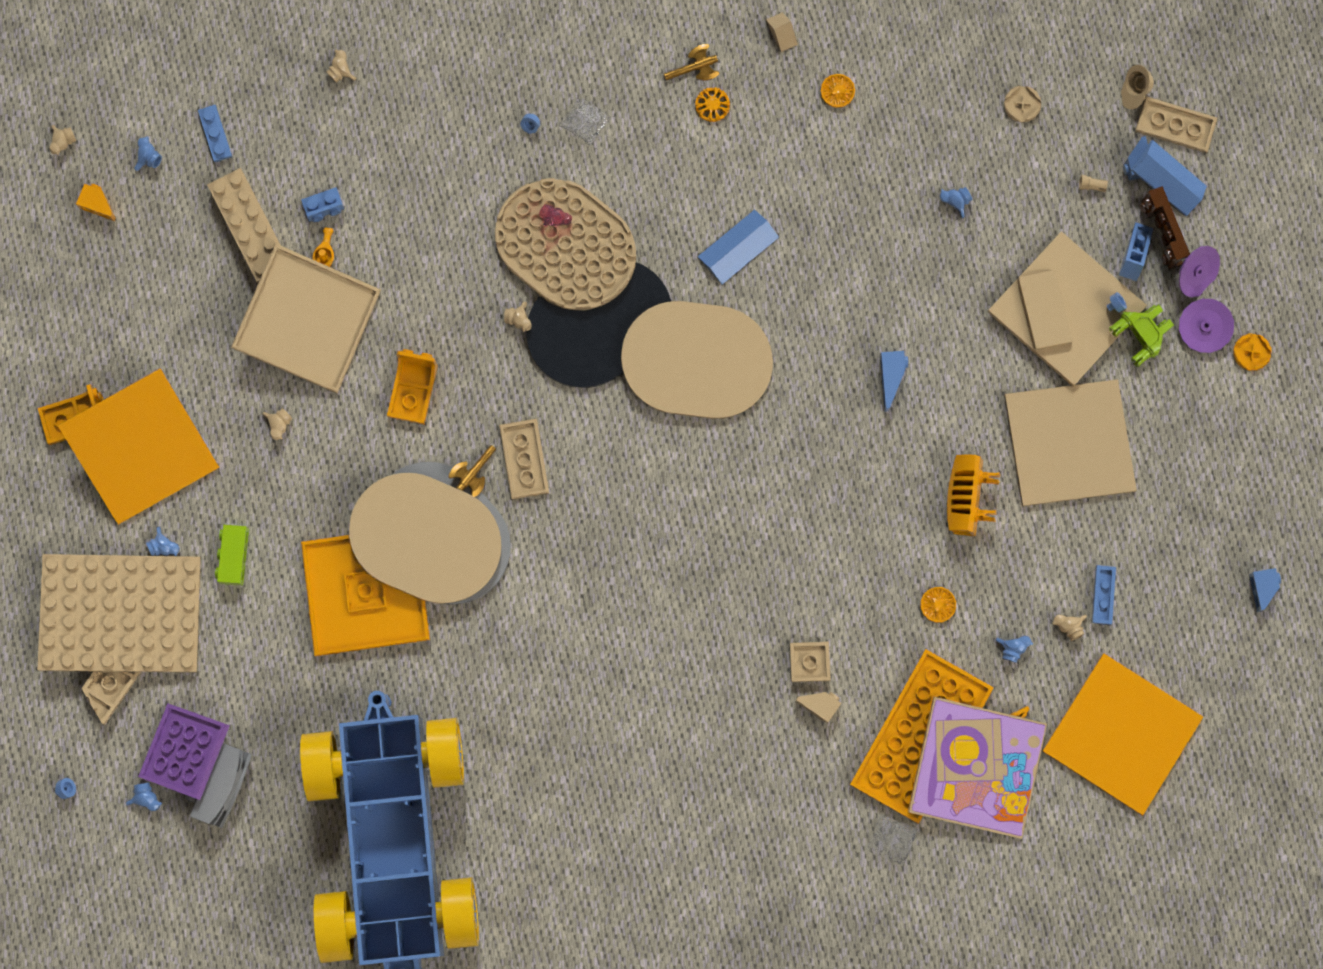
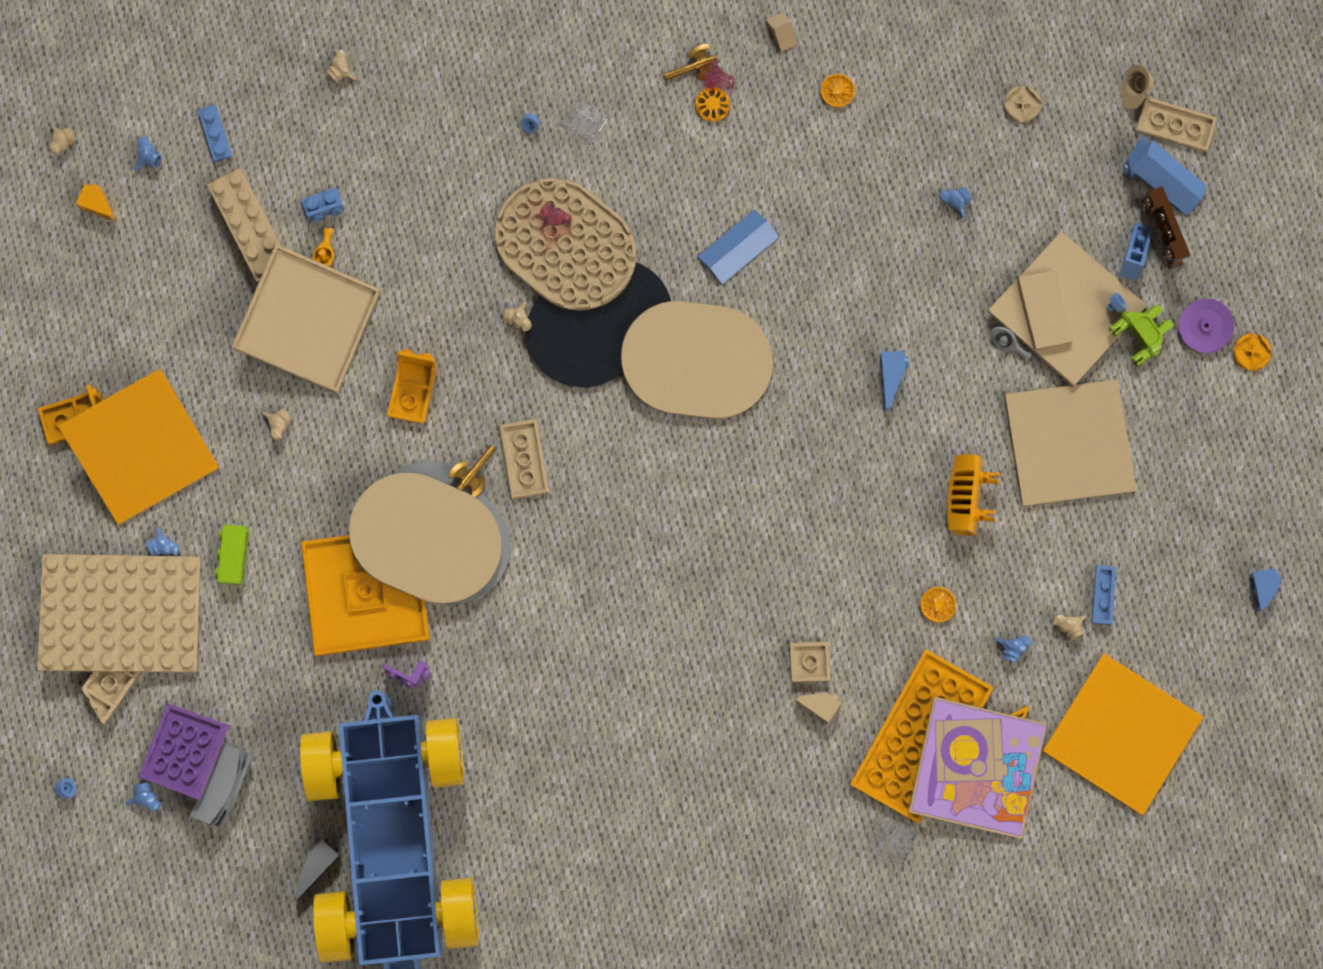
tan pin [1079,175,1108,192] -> none
medium lavender piece [1179,245,1220,298] -> none
none -> light grey slope [295,839,341,900]
none -> medium lavender bracket [382,660,431,689]
none -> clear pink animal [703,58,735,89]
none -> light grey piece [990,326,1032,361]

